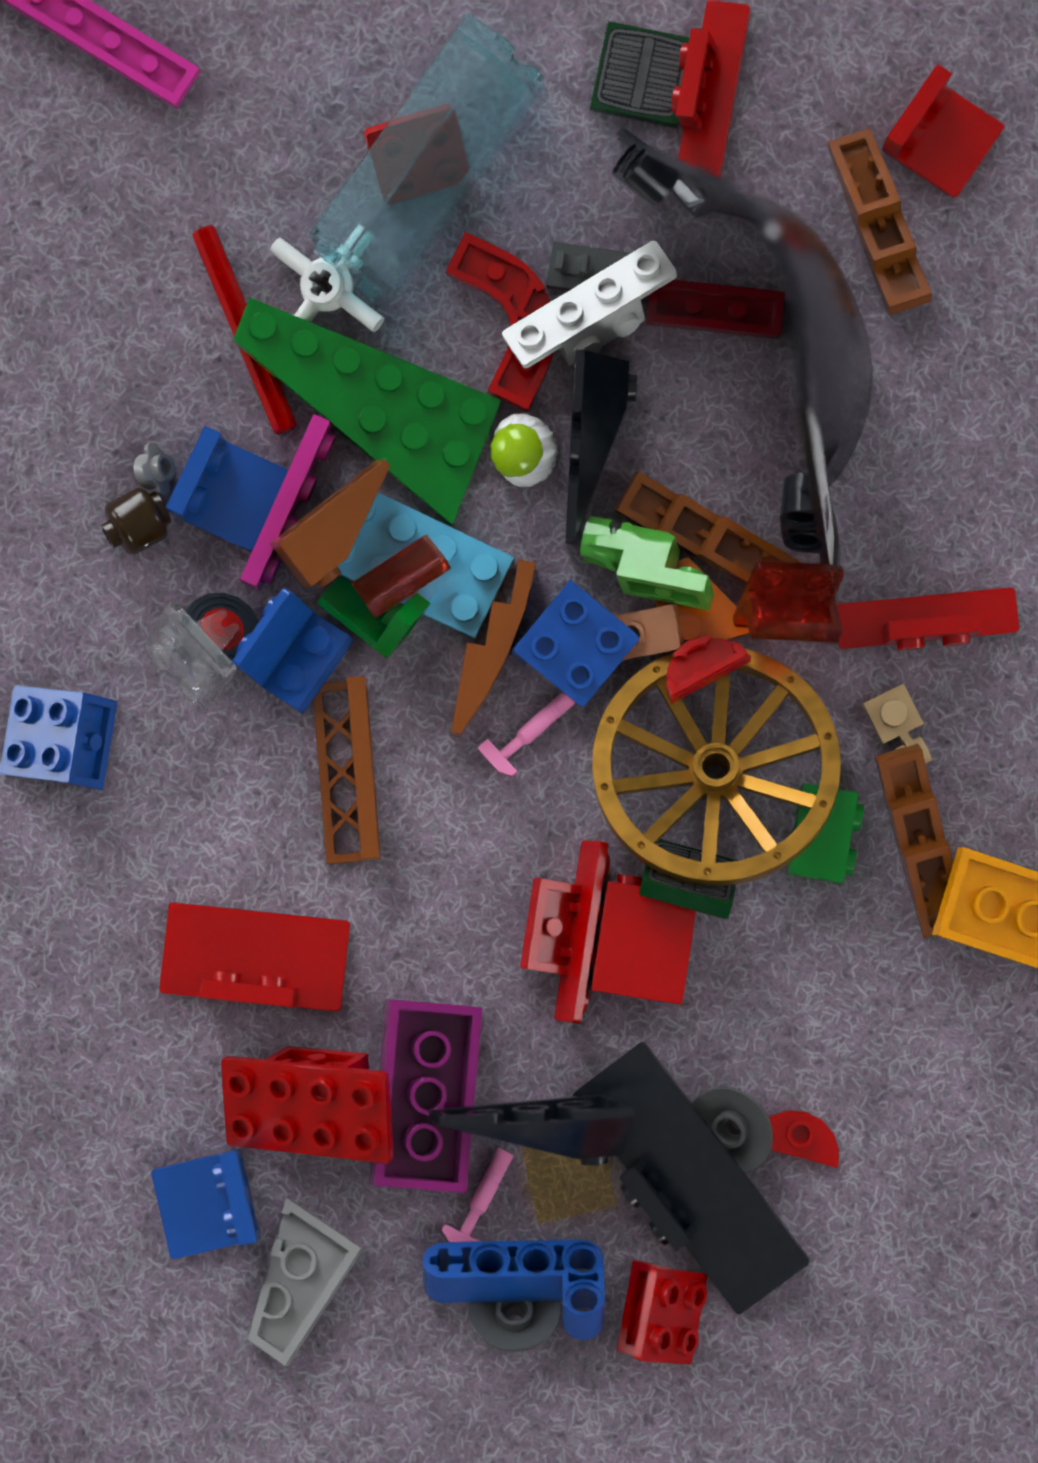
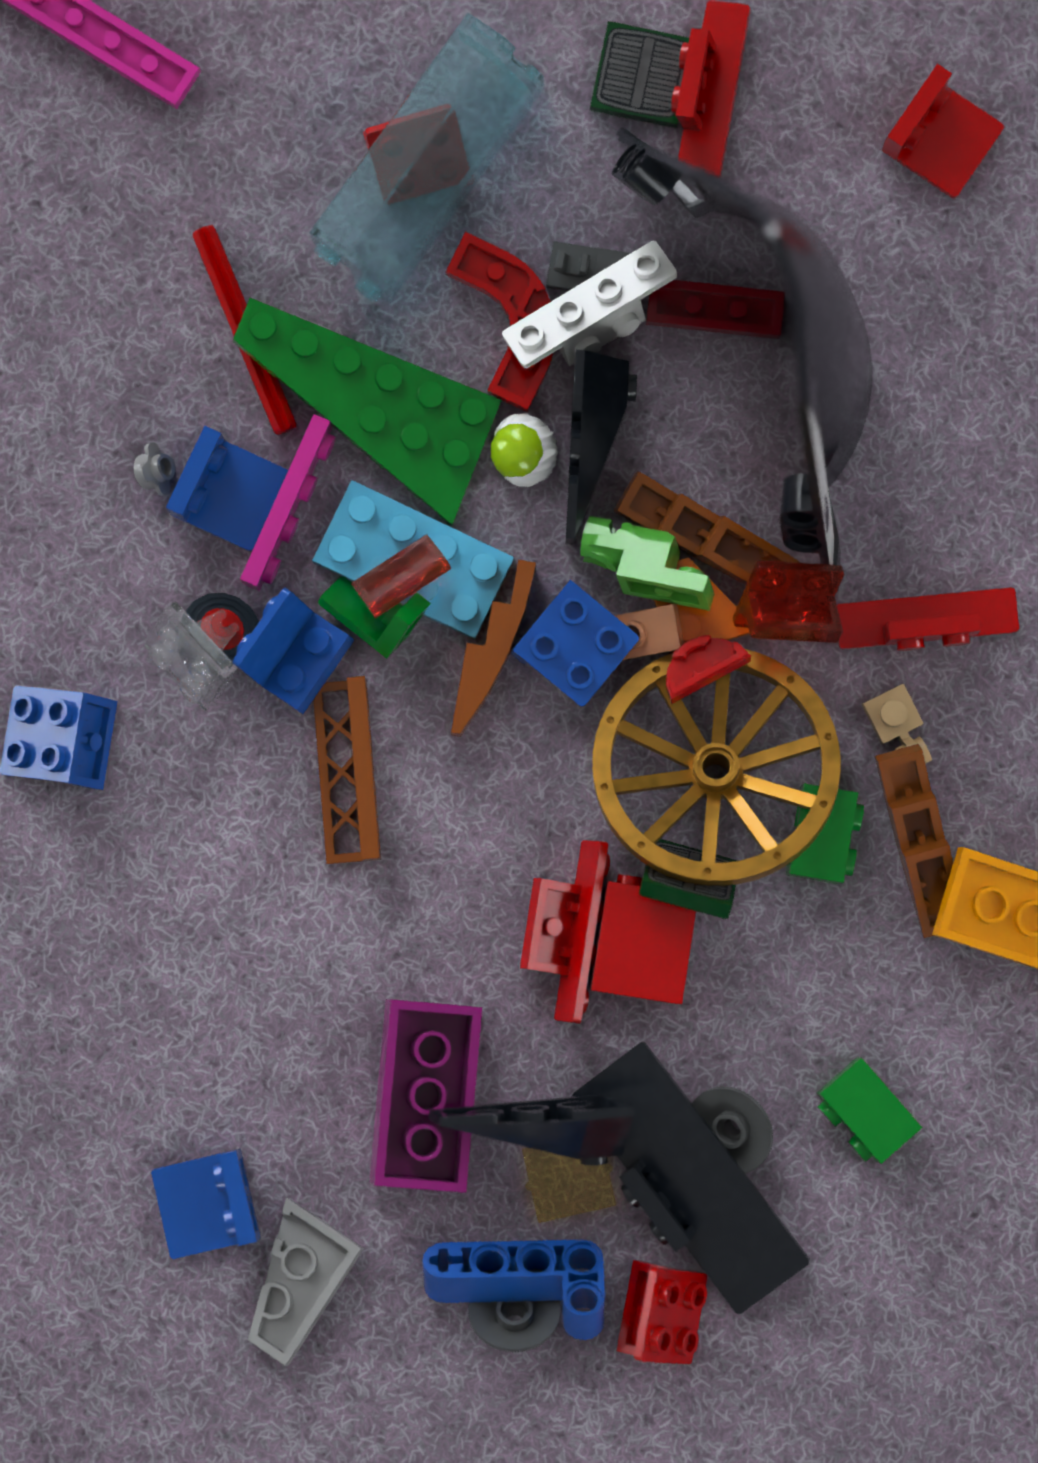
dark brown head [101,488,172,555] -> none
red bracket [159,902,350,1011] -> none
red bracket [221,1046,393,1163] -> none
white bar [270,225,385,332] -> none
dark orange slope [270,459,390,588] -> none
bright pink piece [441,1147,514,1242] -> none
bright pink piece [477,692,575,778] -> none
red plate [769,1110,839,1168] -> none
dark orange slope [828,128,932,316] -> none
none -> green piece [817,1057,923,1164]

